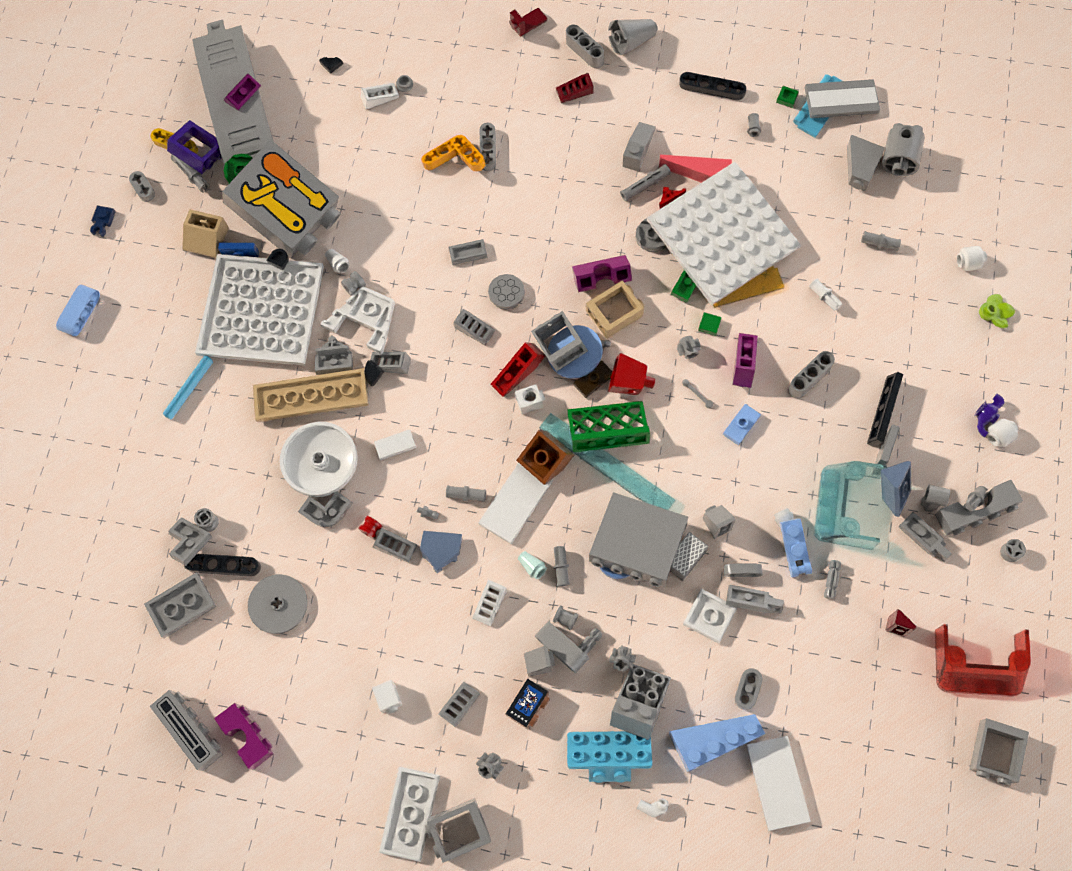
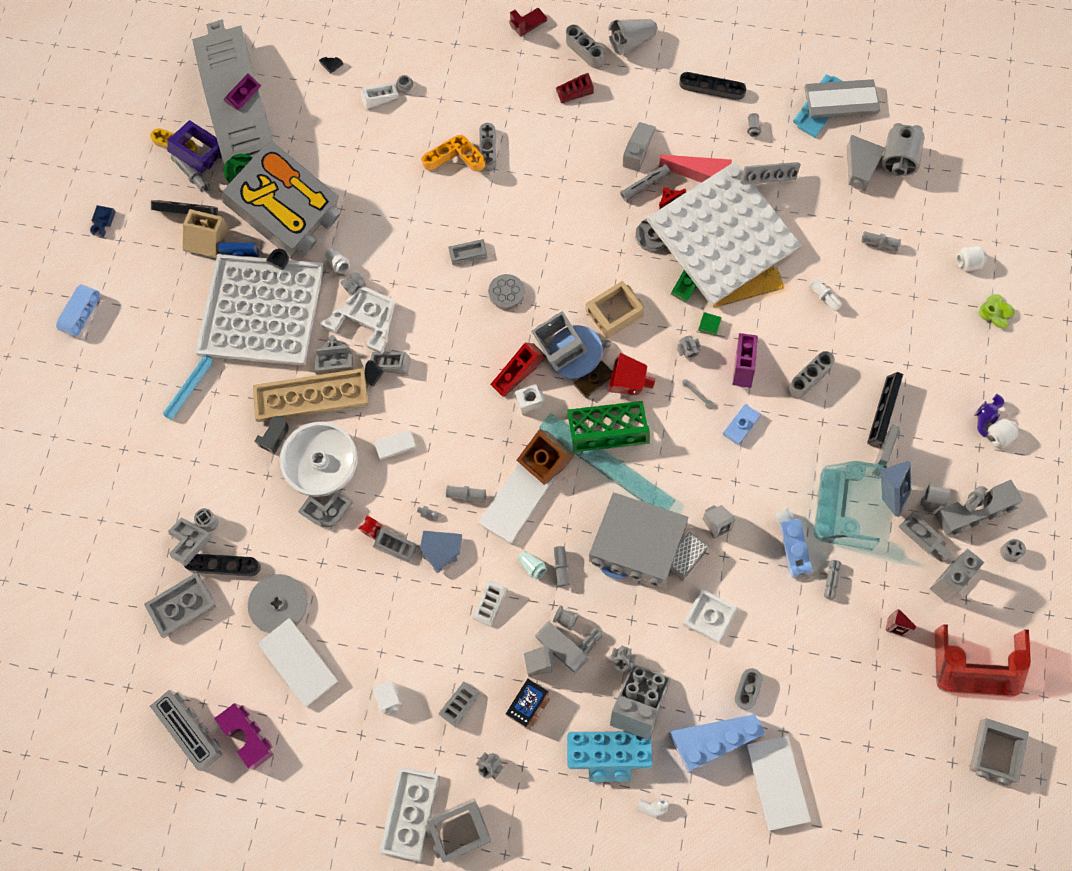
light grey beam [129,171,155,202] -> none
light grey slope [454,309,495,346] -> none
magenta arch [572,255,632,293] -> none
light grey beam [724,563,762,577] -> none
light grey hinge [726,585,784,614] -> none
green tile [776,86,799,108] -> none
none -> black beam [151,200,218,216]
none -> dark grey leg [254,416,289,455]
none -> white tile [257,618,339,708]
none -> light grey bracket [740,162,801,185]
none -> light grey window [929,549,985,602]

